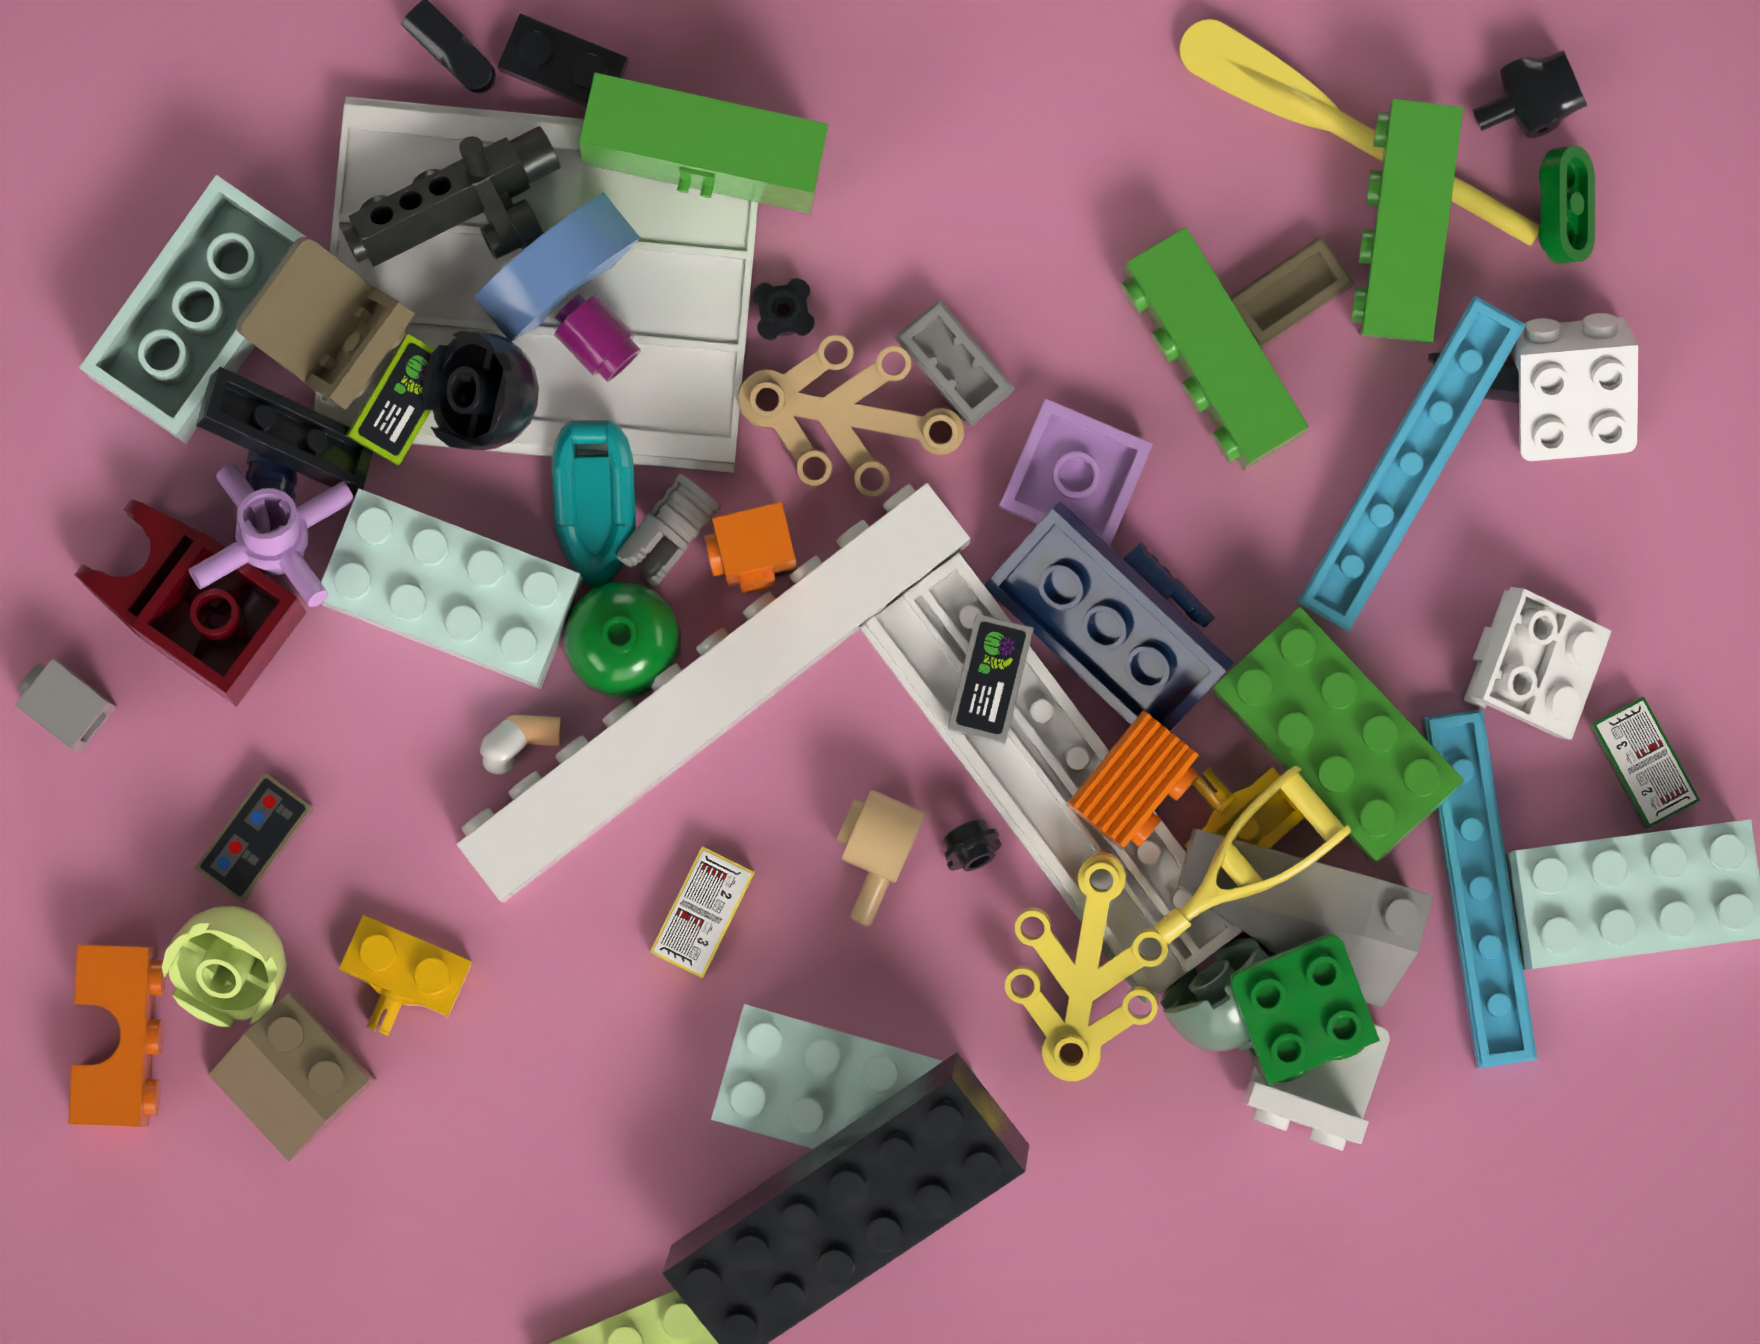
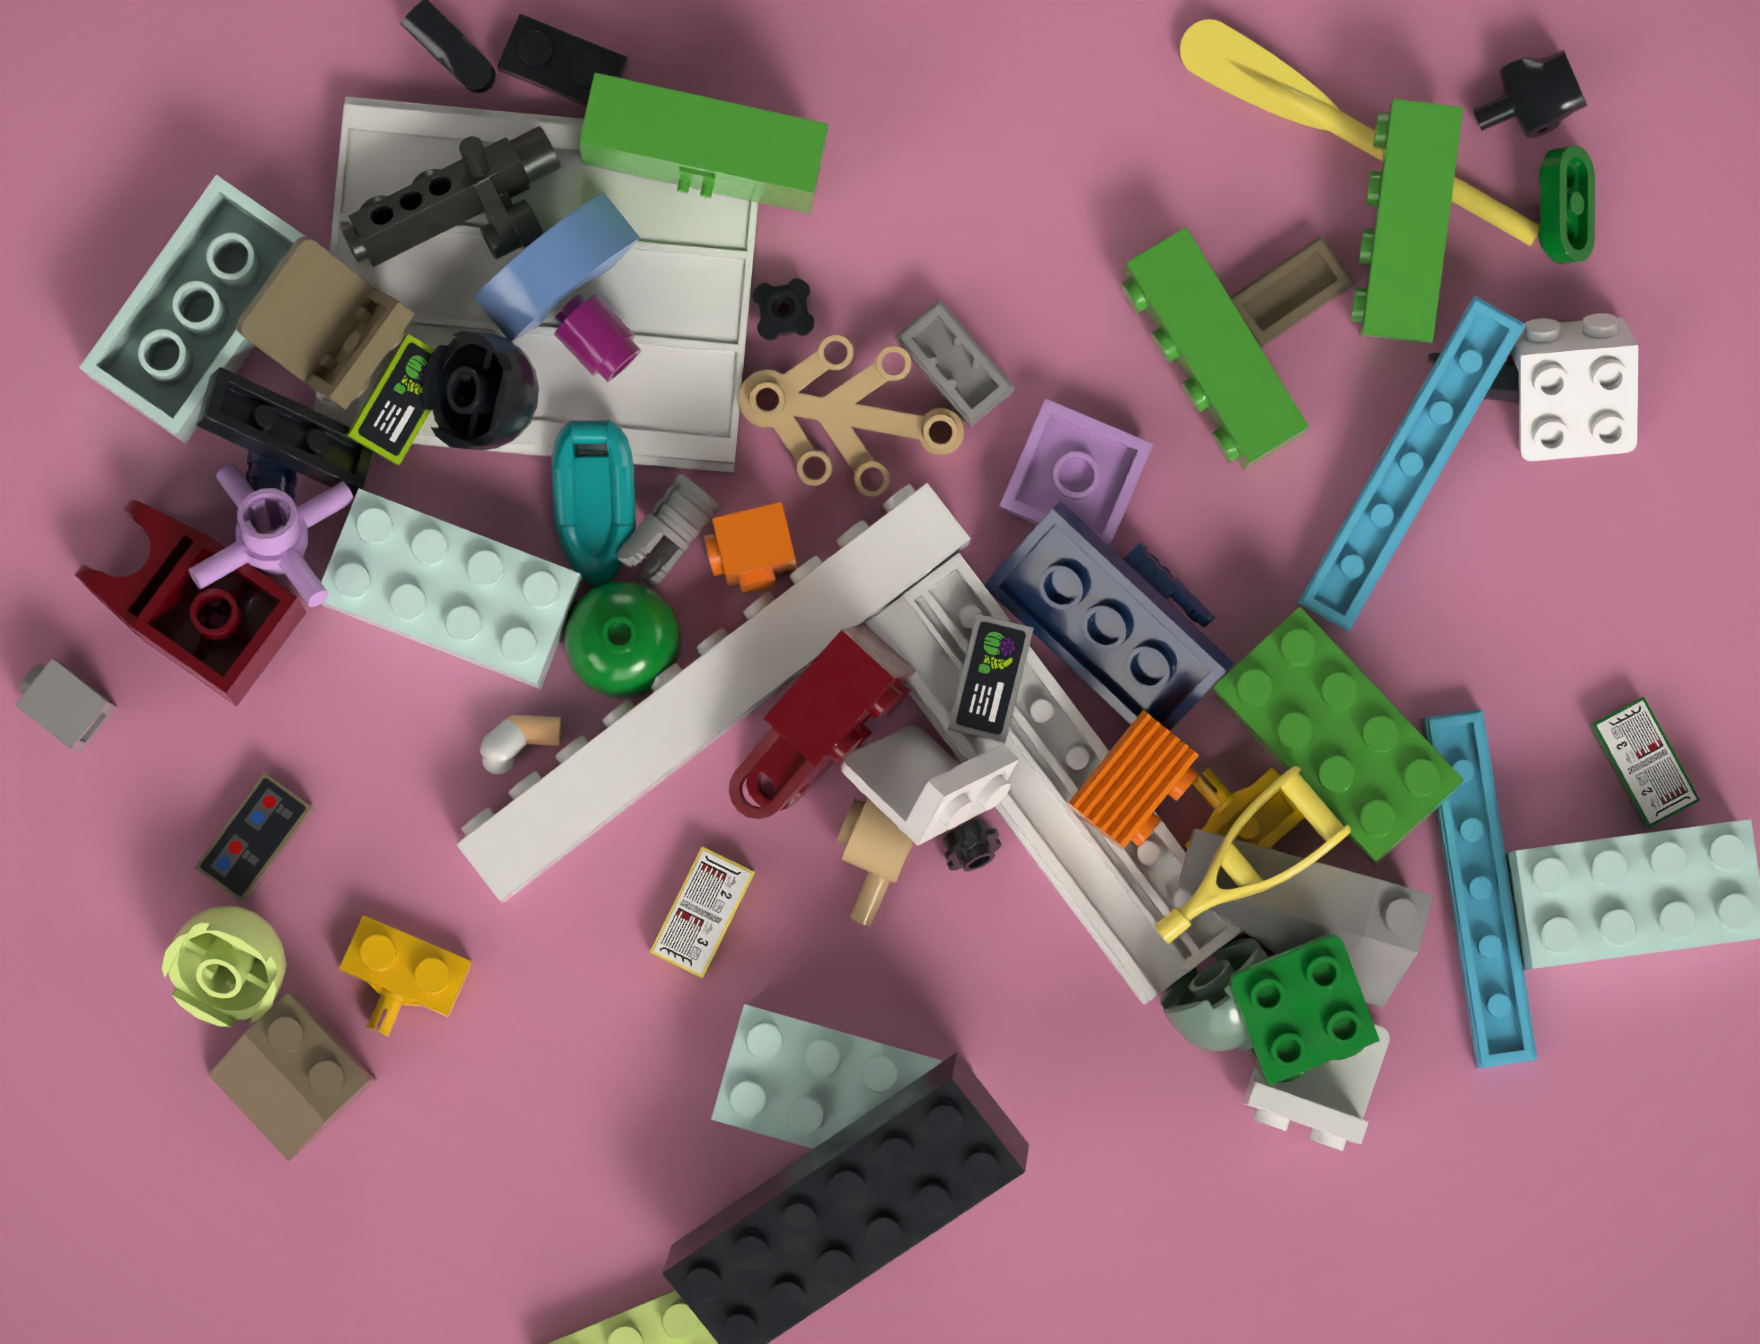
orange arch [68,944,166,1127] -> none
light yellow plant [1005,852,1168,1081] -> none
white plate [1464,587,1612,740] -> none
none -> dark red brick [729,623,916,819]
none -> white bracket [841,725,1019,846]

